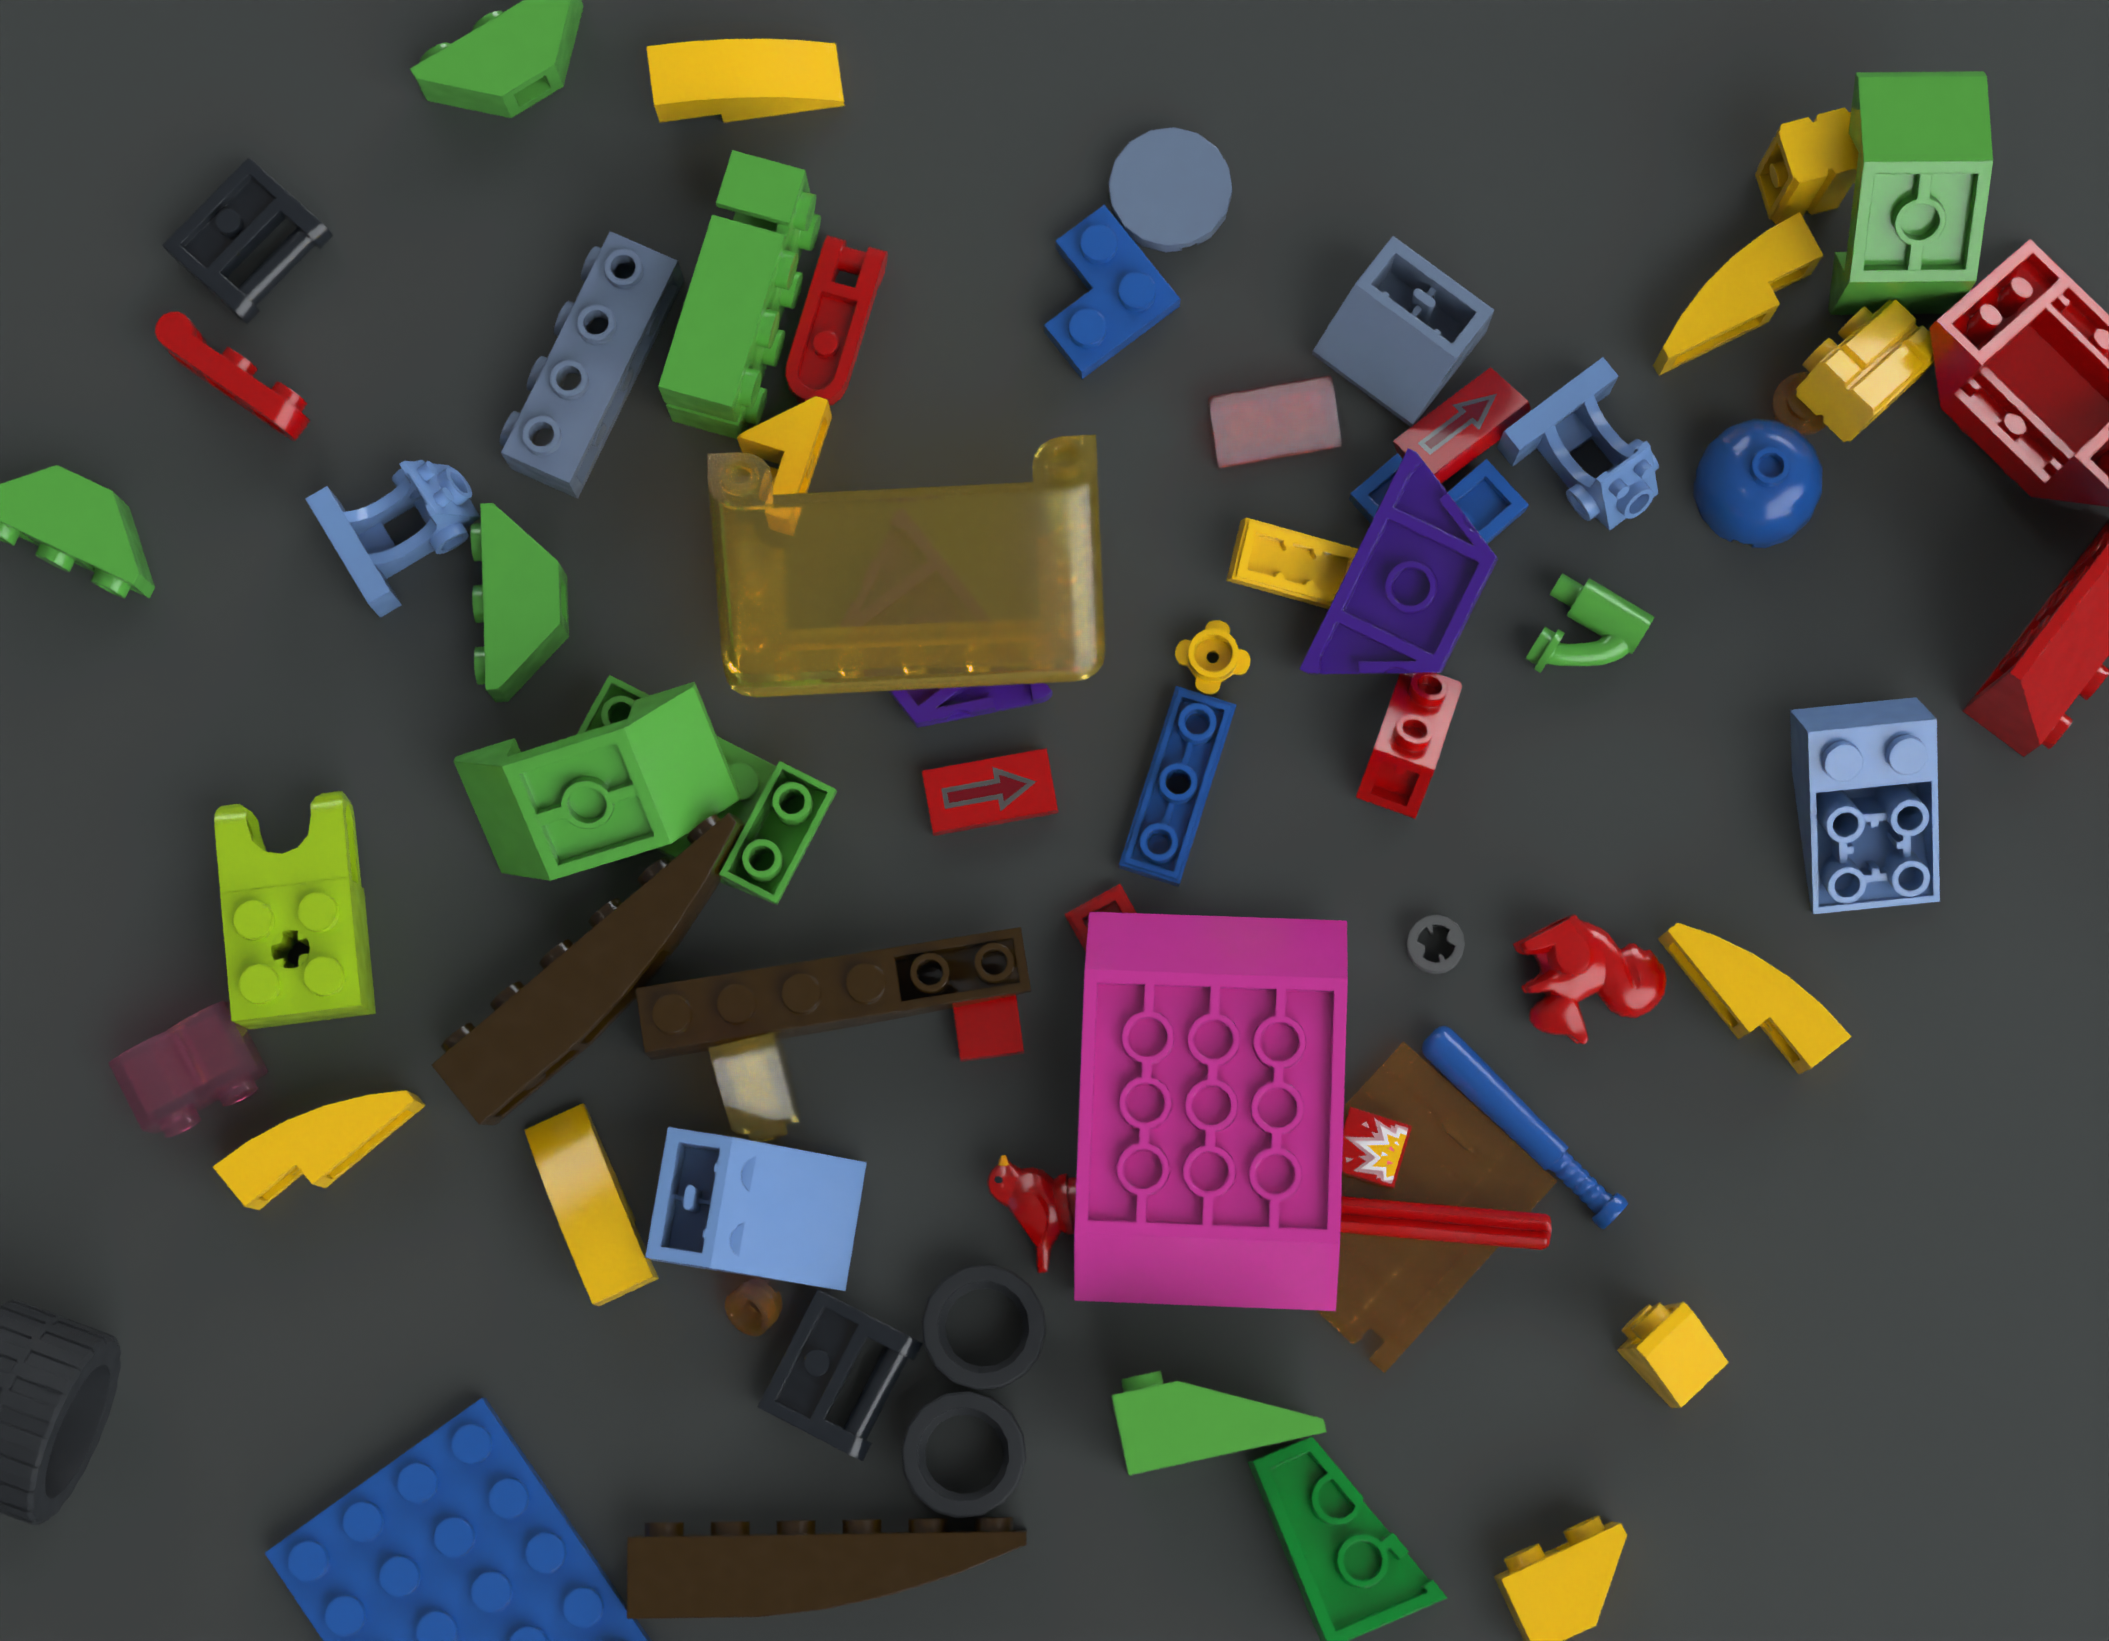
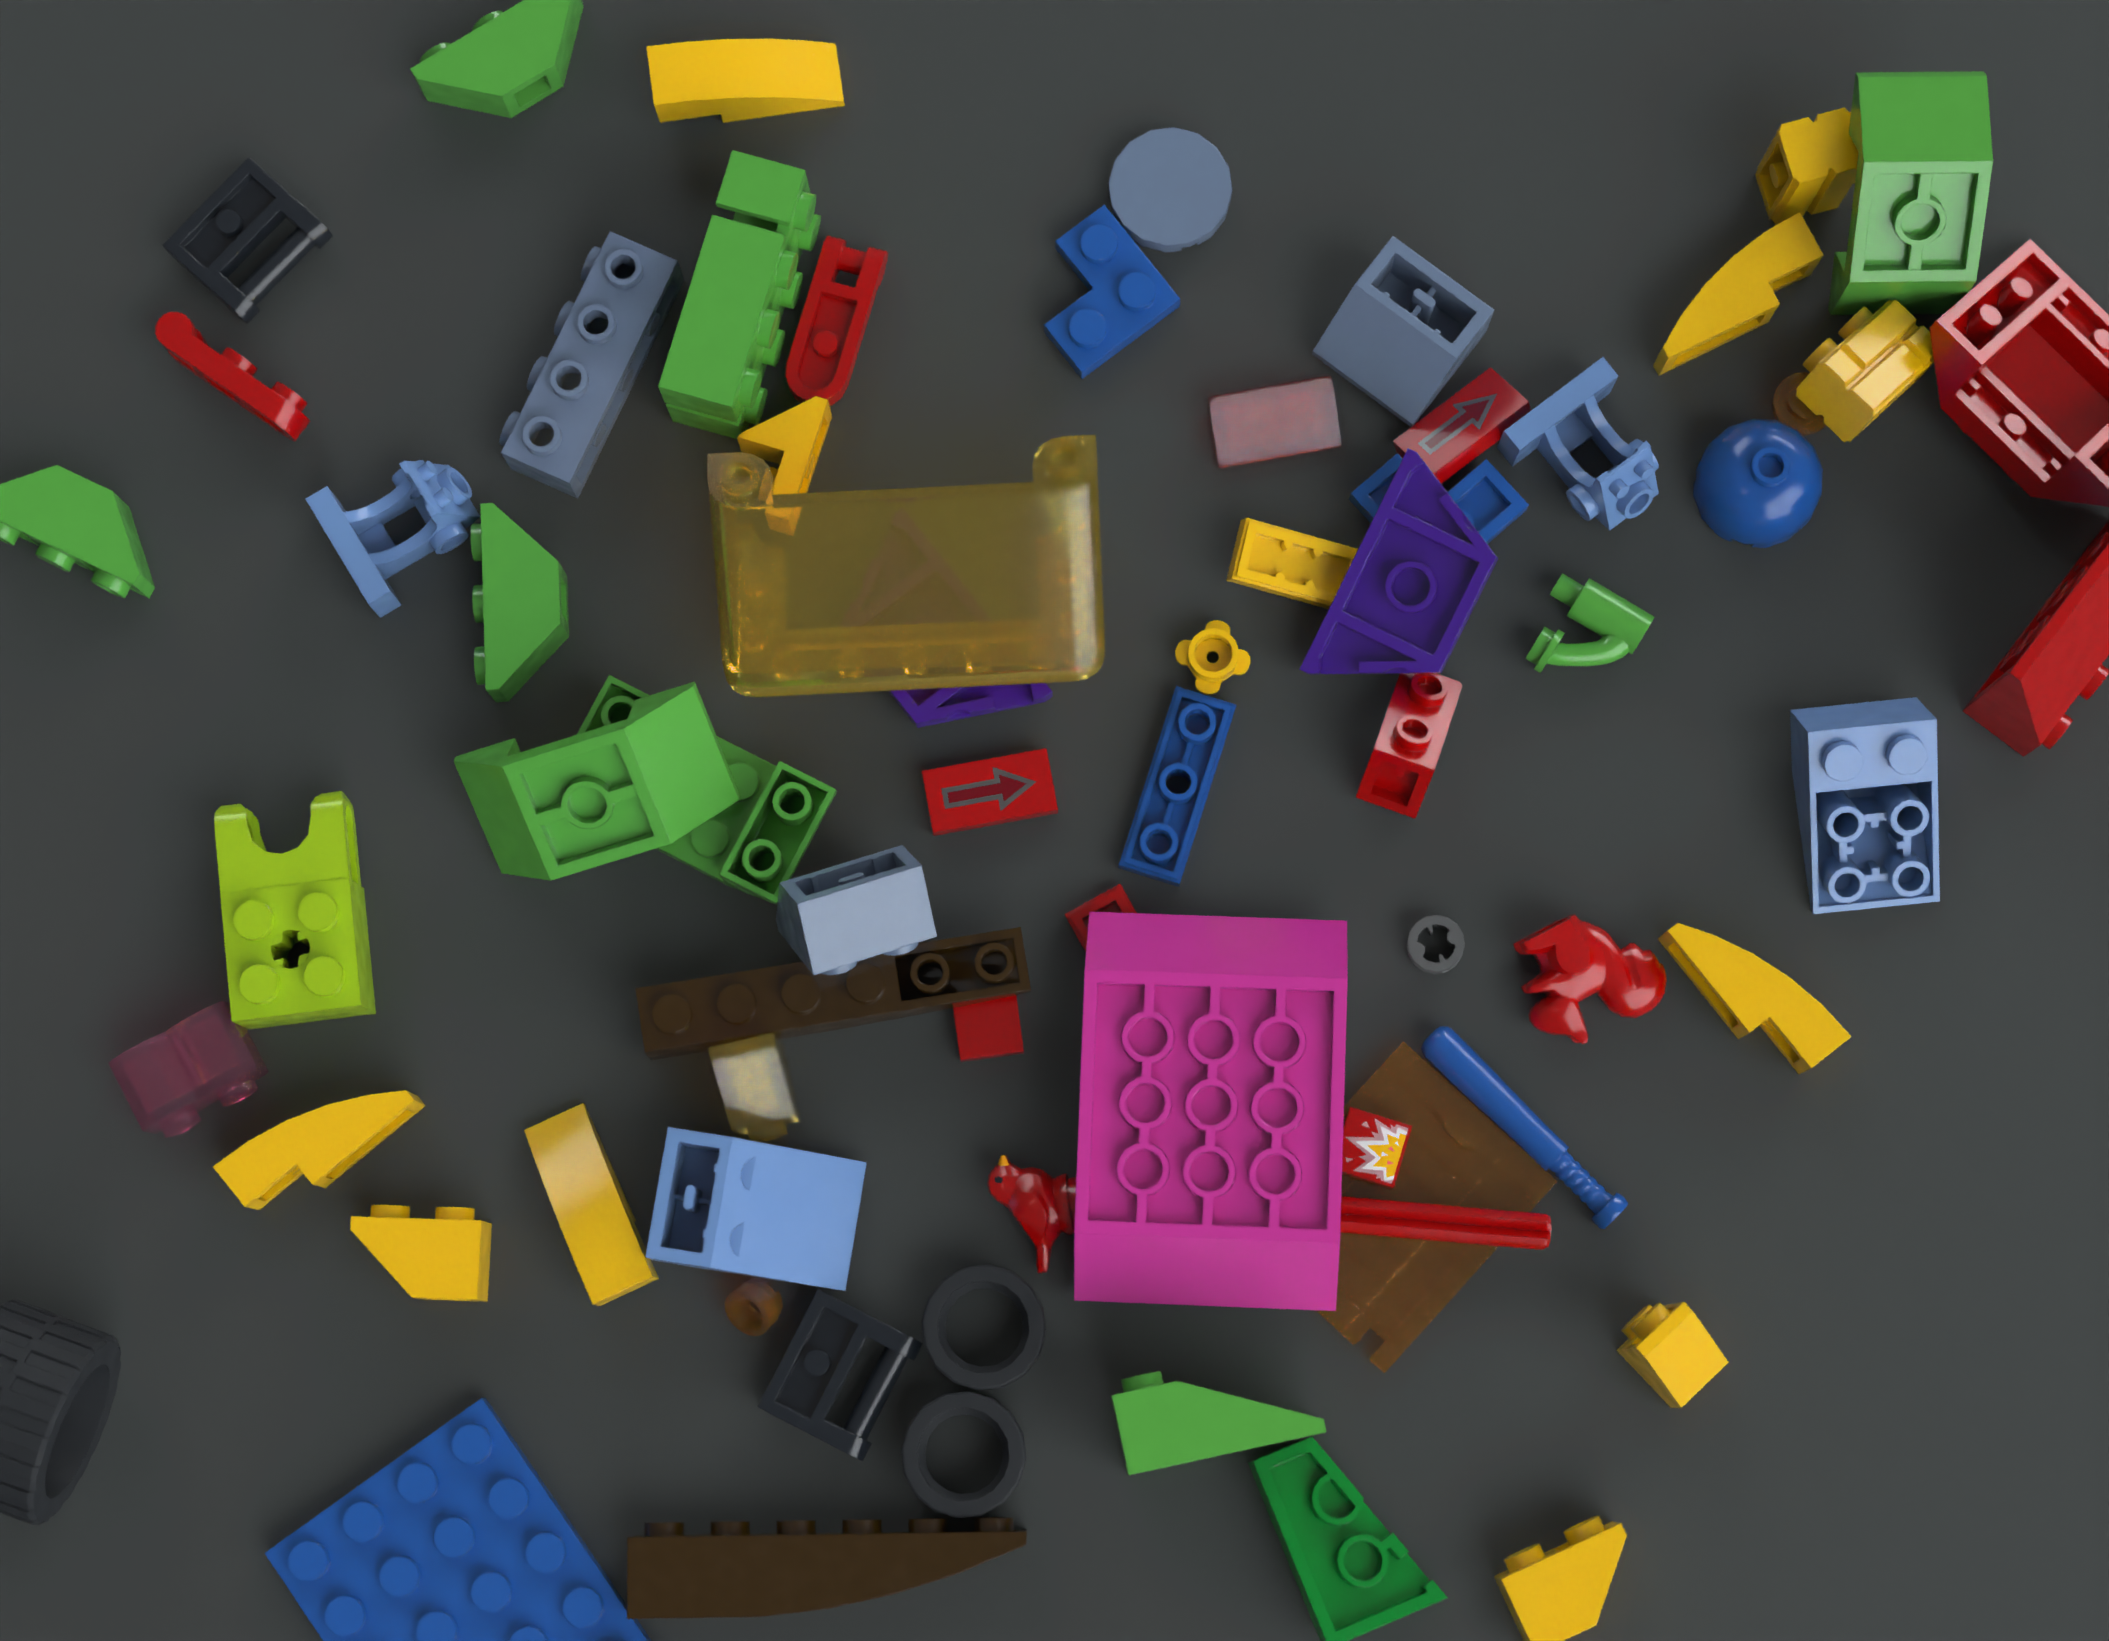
dark brown slope [432,813,745,1125] -> none
none -> yellow slope [350,1205,492,1302]
none -> slope [776,845,937,975]

